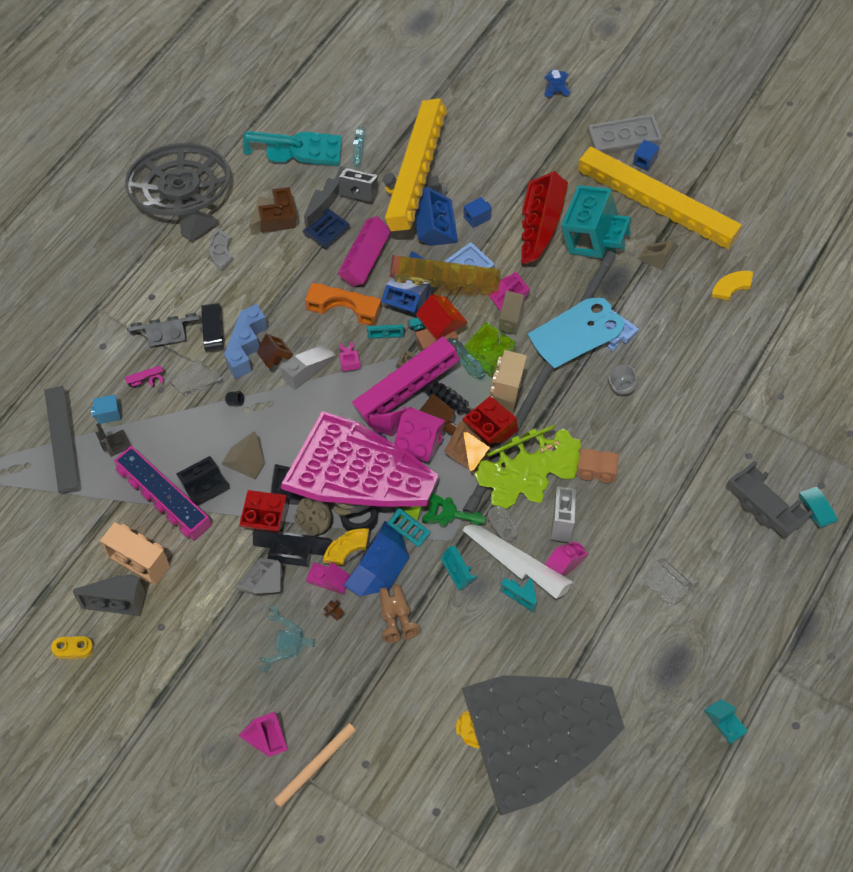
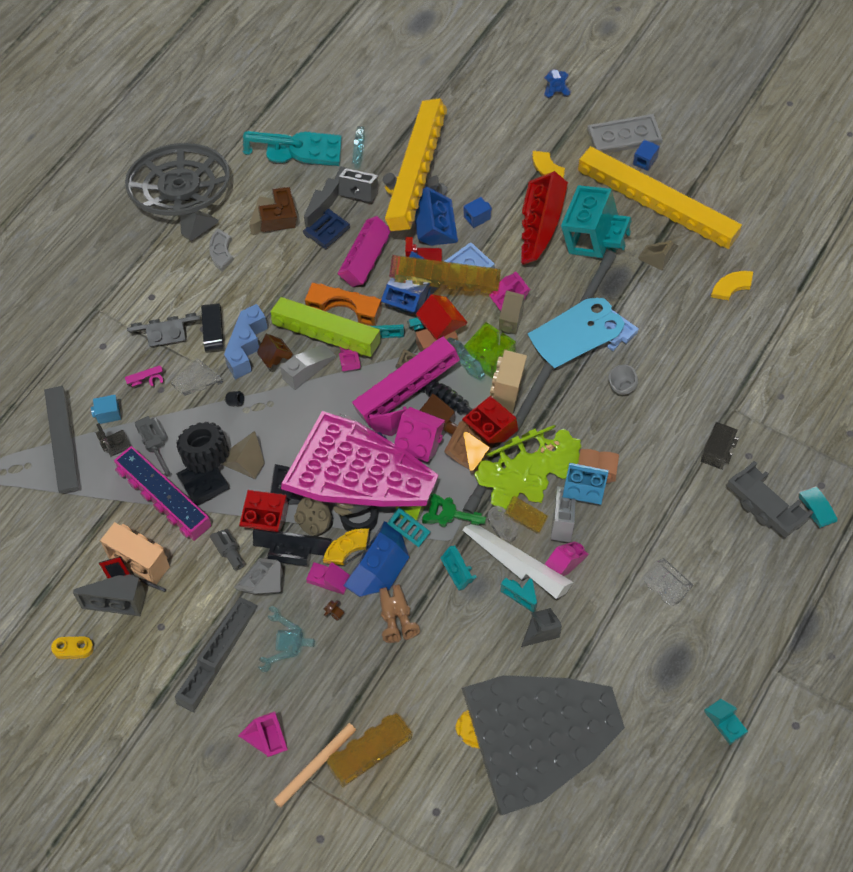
none -> black piece [99,556,166,592]
none -> dark grey piece [135,416,170,476]
none -> dark grey slope [175,597,258,713]
none -> black tyre [176,422,230,473]
none -> dark grey arm [210,528,245,571]
none -> lime brick [271,297,380,357]
none -> clear yellow brick [326,713,412,788]
none -> red bracket [405,237,442,264]
none -> clear yellow plate [504,496,548,533]
none -> dark grey slope [521,608,562,647]
none -> yellow tile [532,151,565,178]
none -> dark azure slope [562,463,609,505]
none -> clear smoke brick [701,422,739,470]

